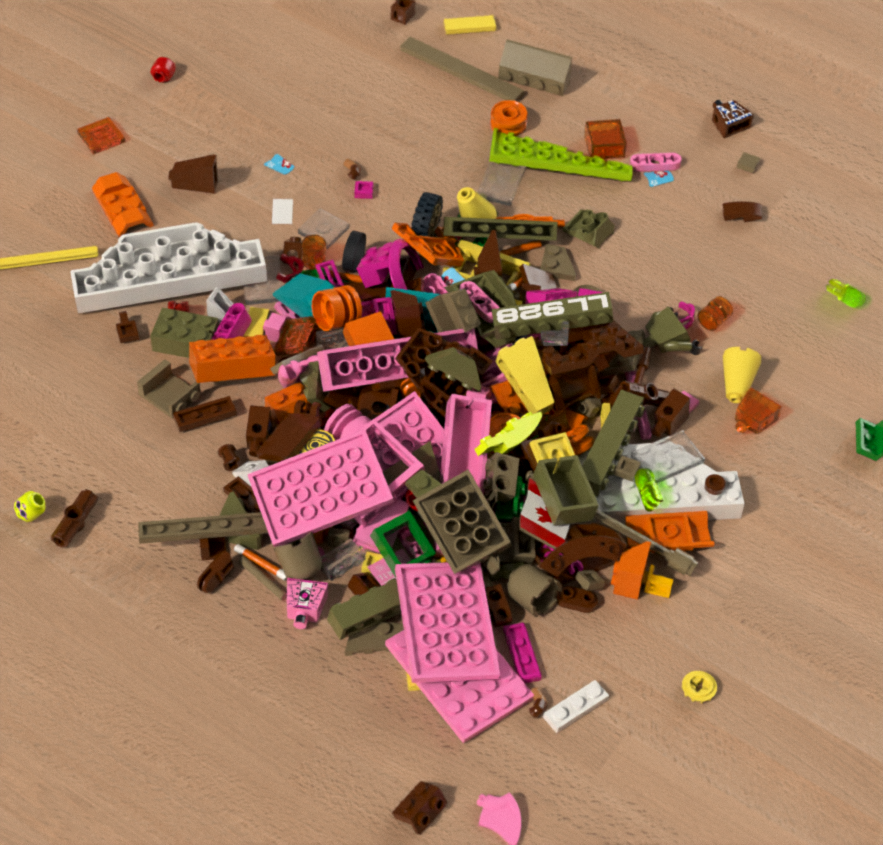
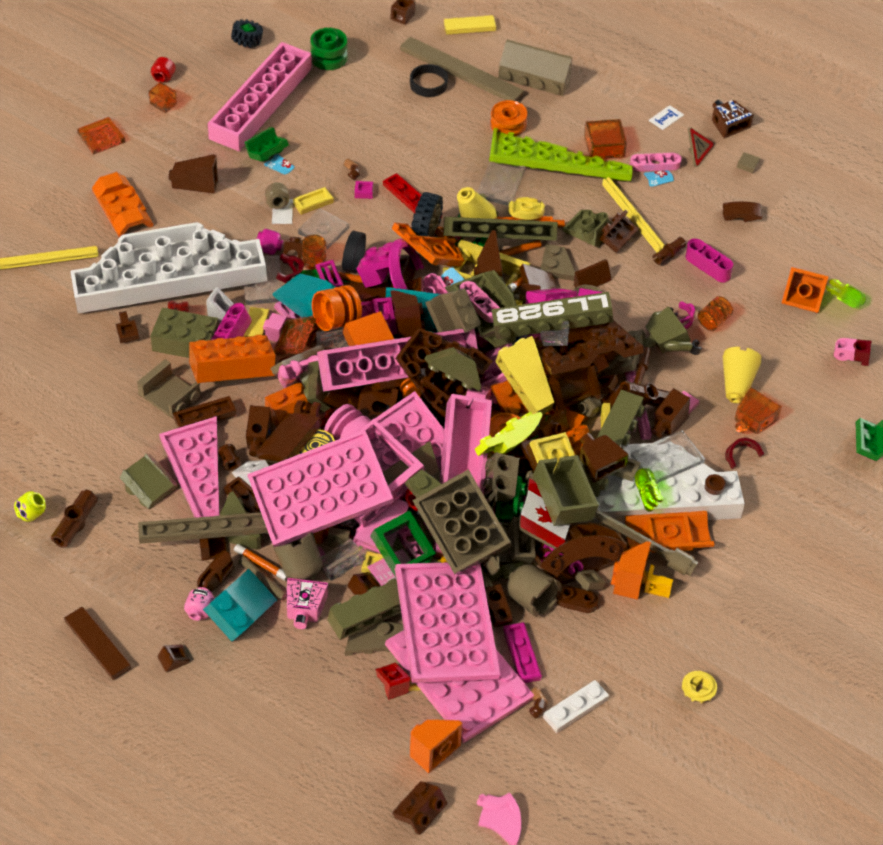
none -> reddish brown tile [64,606,131,680]
none -> olive slope [120,453,179,510]
none -> clear orange brick [148,82,177,113]
none -> reddish brown slope [158,644,191,672]
none -> bright pink wing [159,416,219,518]
none -> bright pink head [184,587,215,621]
none -> teal slope [203,568,277,642]
none -> bright pink brick [208,42,312,151]
none -> black wheel [231,19,263,48]
none -> green bracket [245,127,289,162]
none -> dark pink head [256,228,283,255]
none -> dark tan head [265,182,290,210]
none -> light yellow tile [293,187,334,215]
none -> green wheel [310,27,347,70]
none -> red slope [375,662,410,700]
none -> red tile [383,173,443,219]
none -> black tyre [410,64,448,97]
none -> orange slope [410,720,462,773]
none -> light yellow tile [508,197,545,220]
none -> reddish brown slope [573,259,611,288]
none -> reddish brown torso [580,433,628,483]
none -> reddish brown bracket [600,209,639,253]
none -> light yellow axle [602,177,664,252]
none -> white sticker [648,105,684,130]
none -> reddish brown pin [652,237,687,265]
none -> dark pink beam [685,238,733,283]
none -> piece [688,128,714,167]
none -> dark red helmet [725,437,764,469]
none -> orange slope [782,267,829,313]
none -> leg [834,338,872,366]

